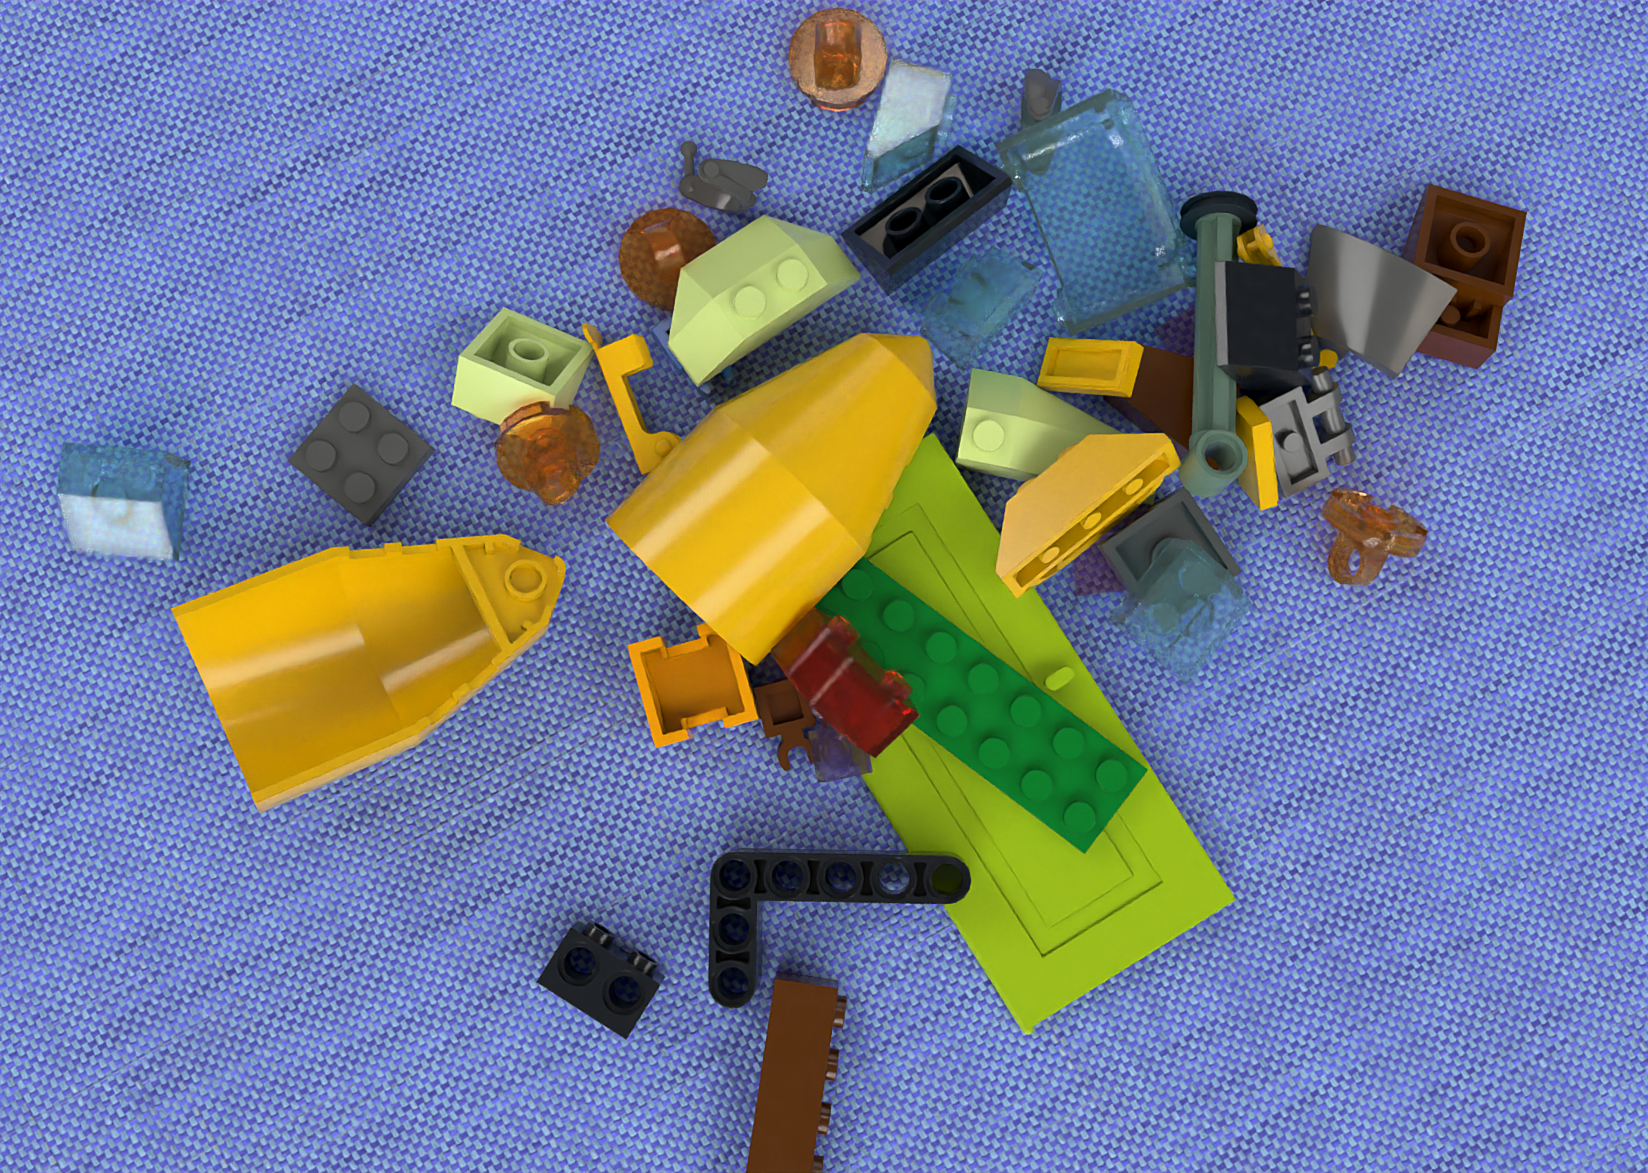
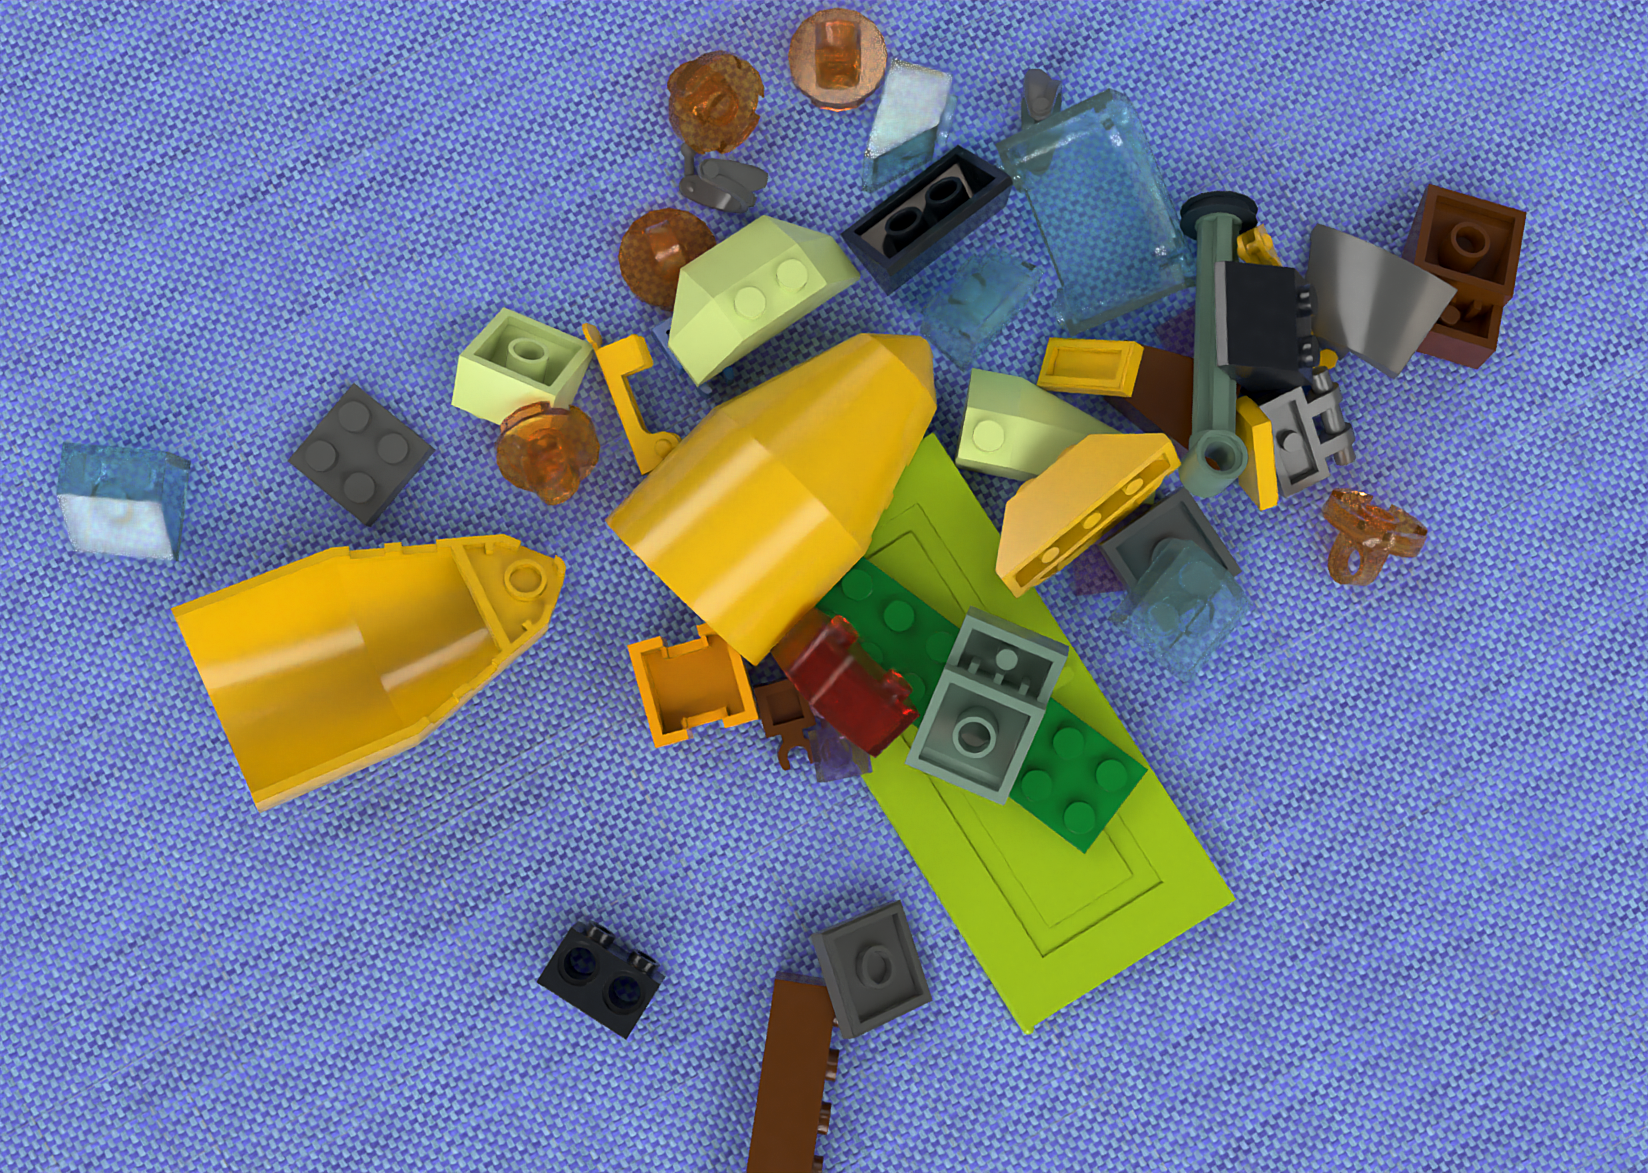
black beam [708,848,971,1009] -> none
none -> clear orange tile [667,50,765,155]
none -> dark grey plate [811,900,933,1039]
none -> sand green slope [904,605,1069,806]

